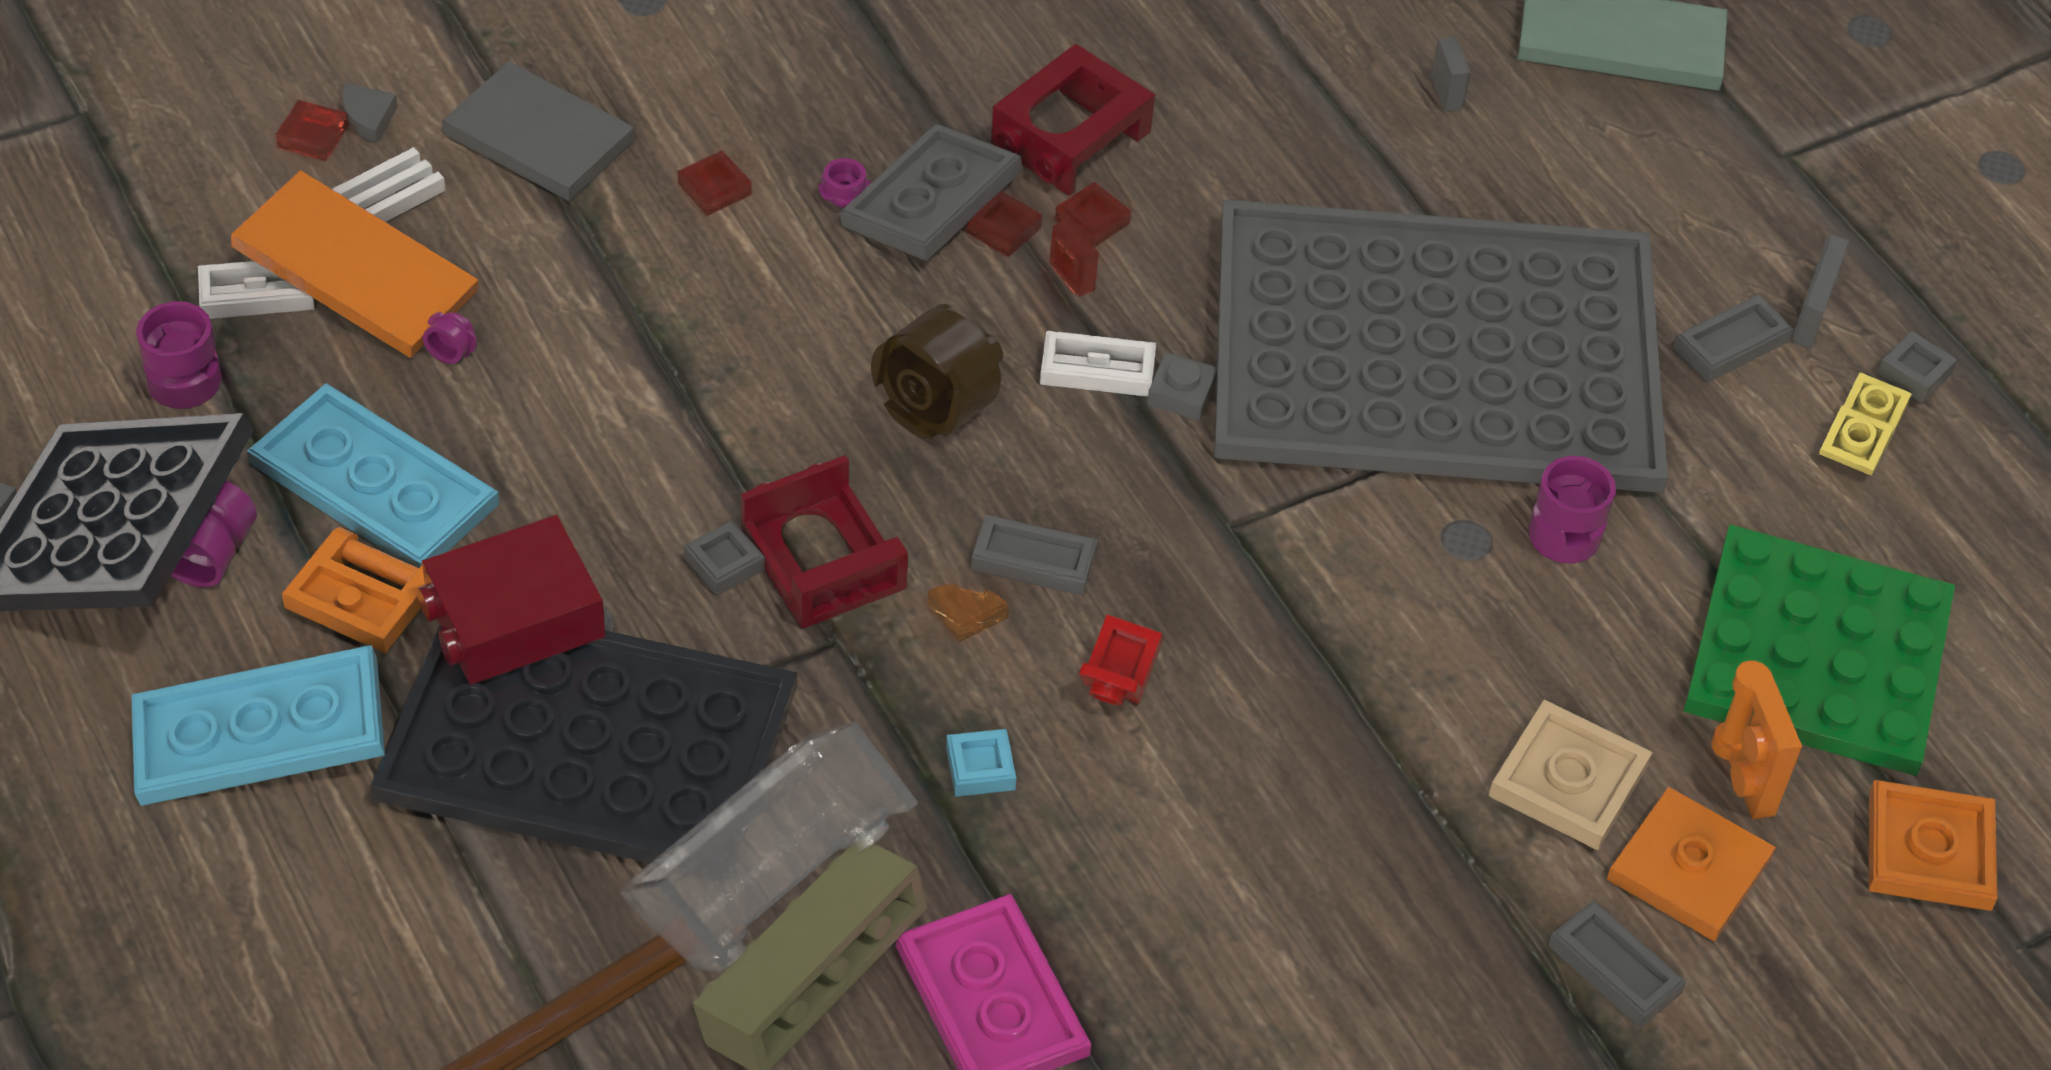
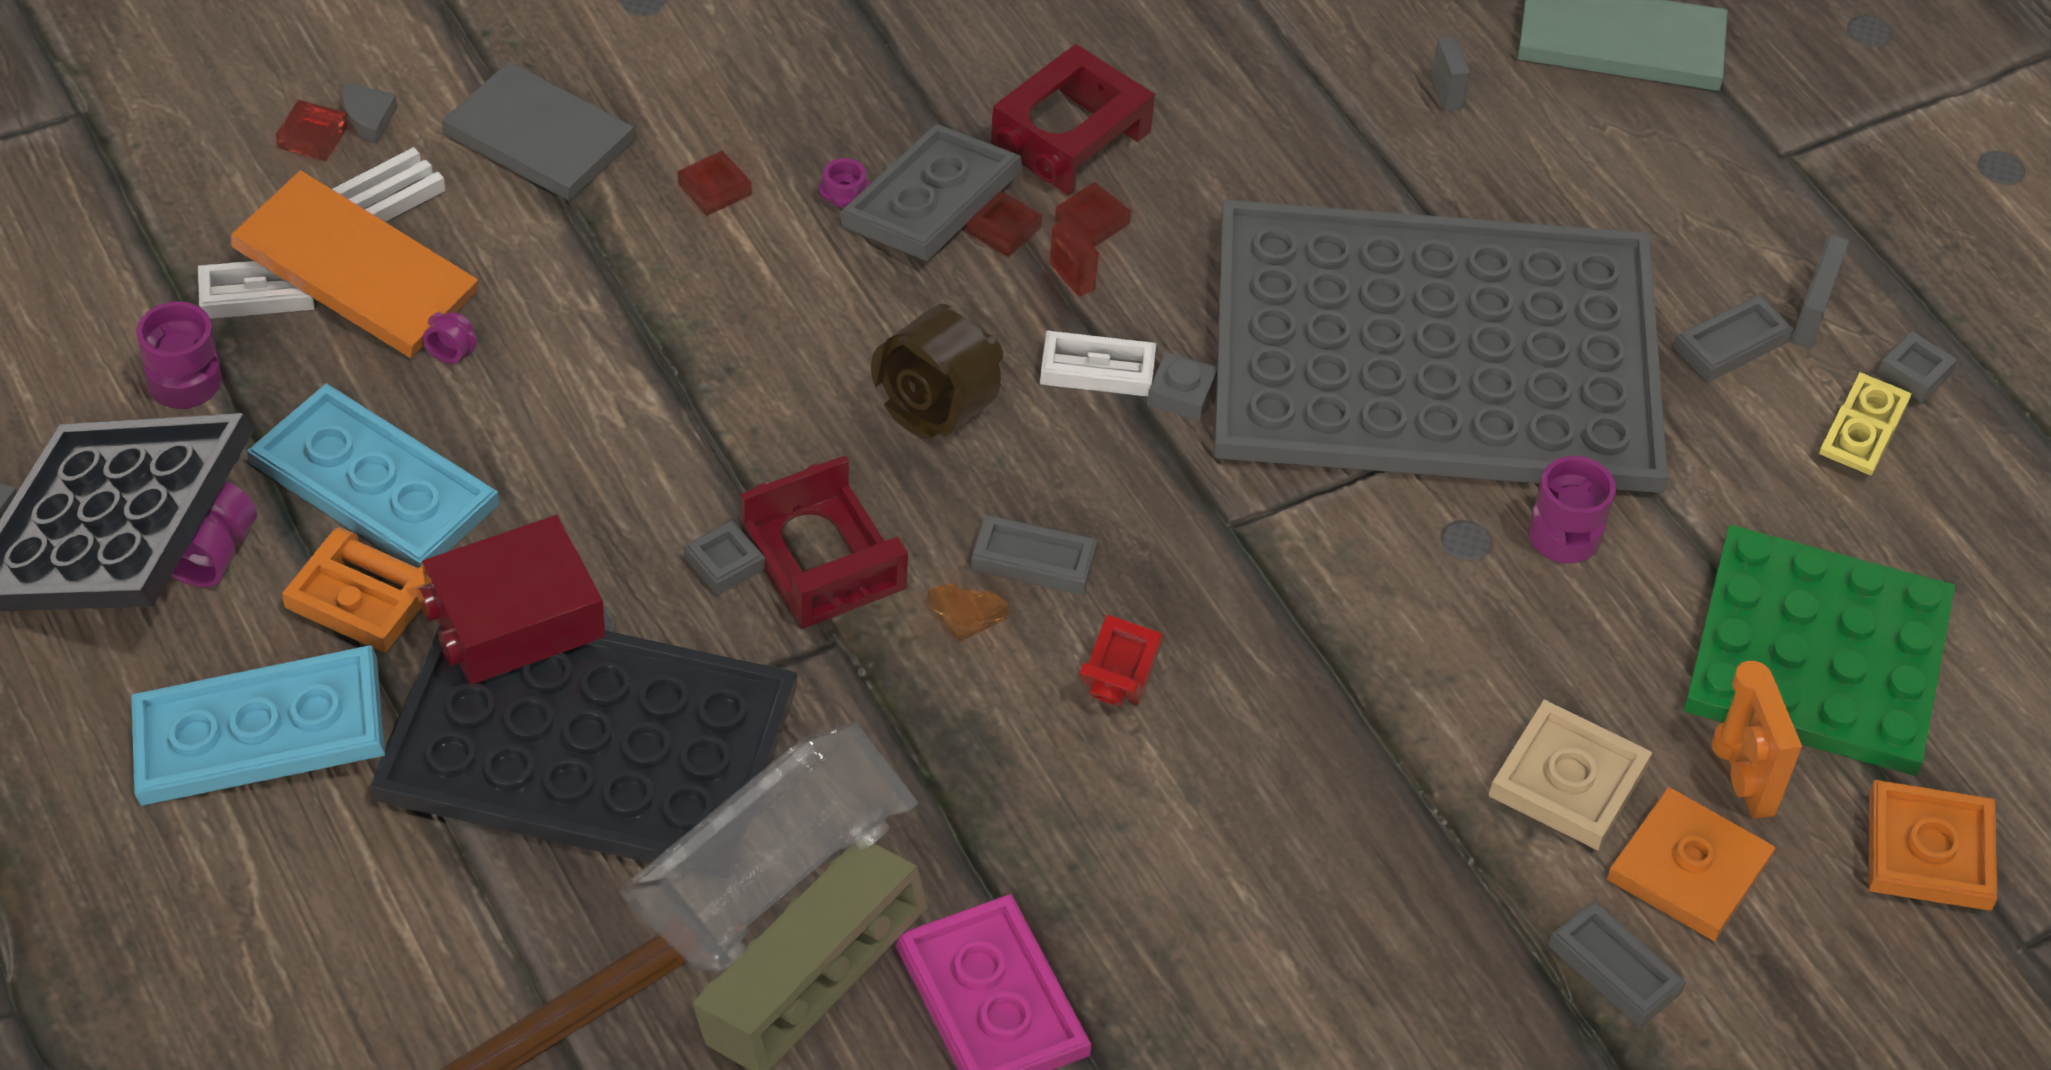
medium azure tile [946,729,1016,797] -> none

